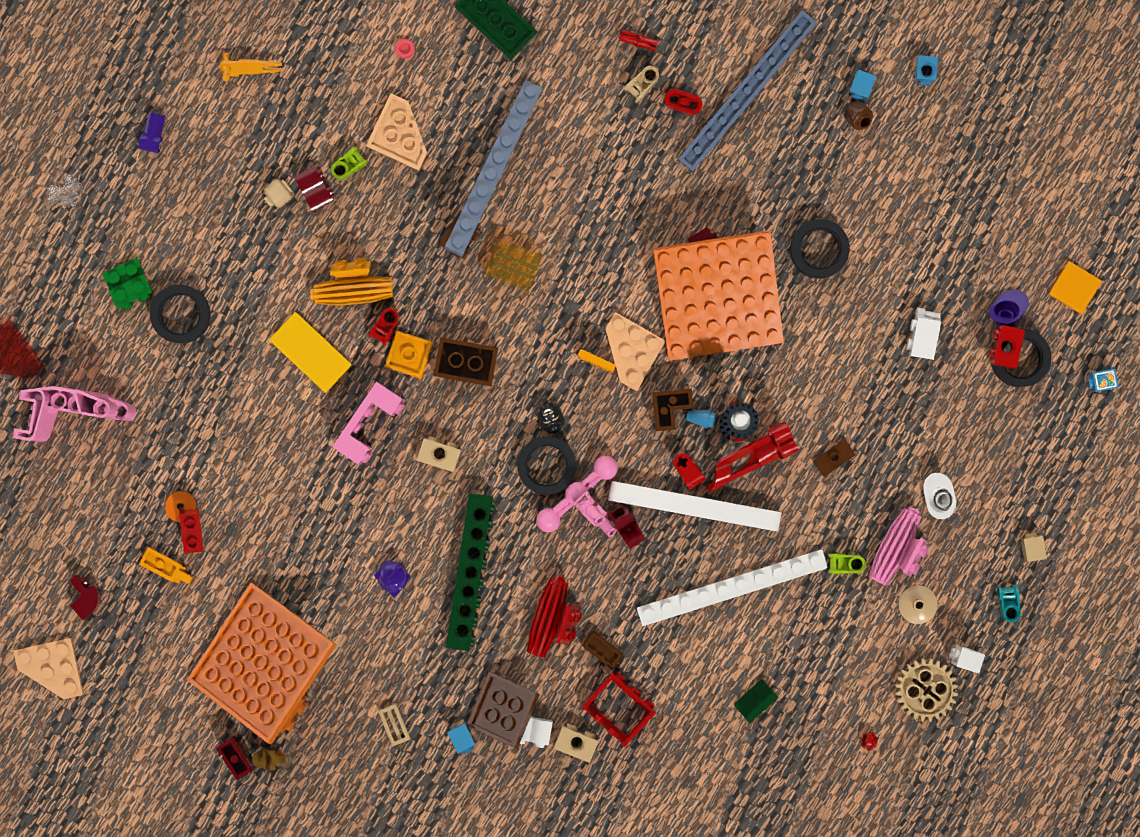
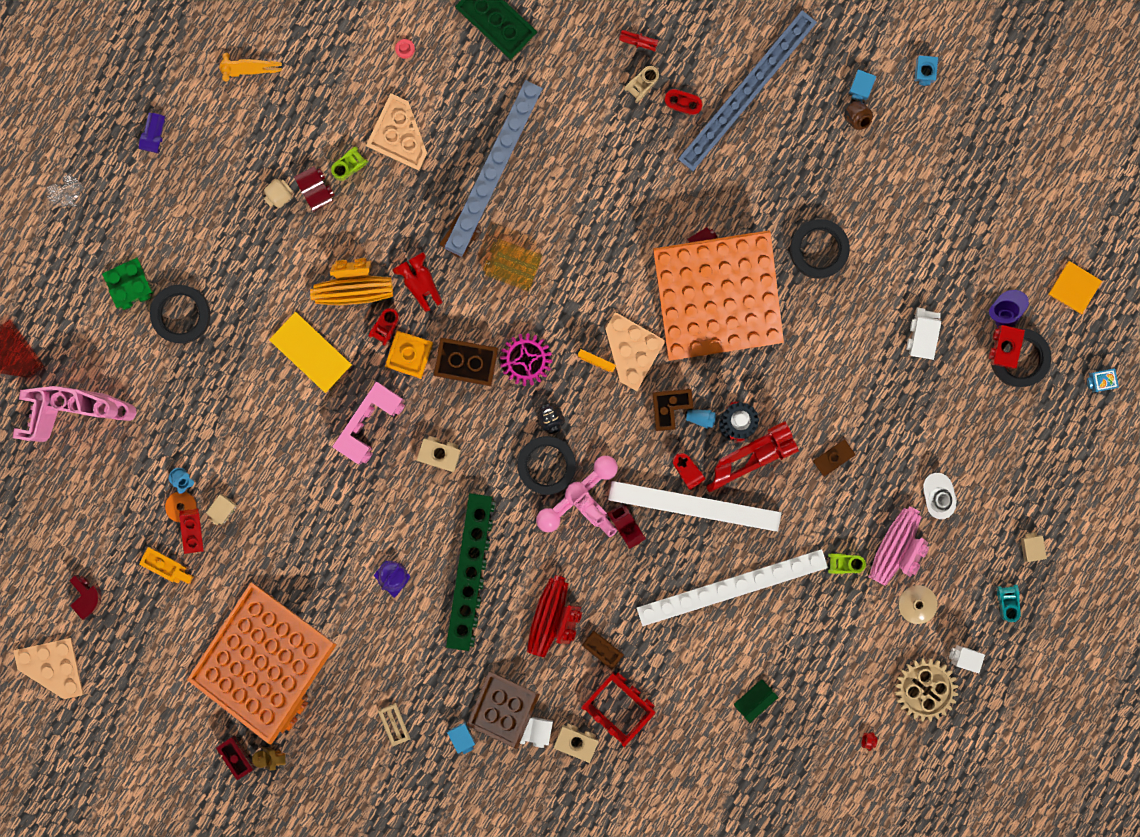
none -> dark azure brick [168,467,194,494]
none -> tan brick [206,494,238,525]
none -> red piece [392,252,443,313]
none -> dark pink gear [500,333,552,386]

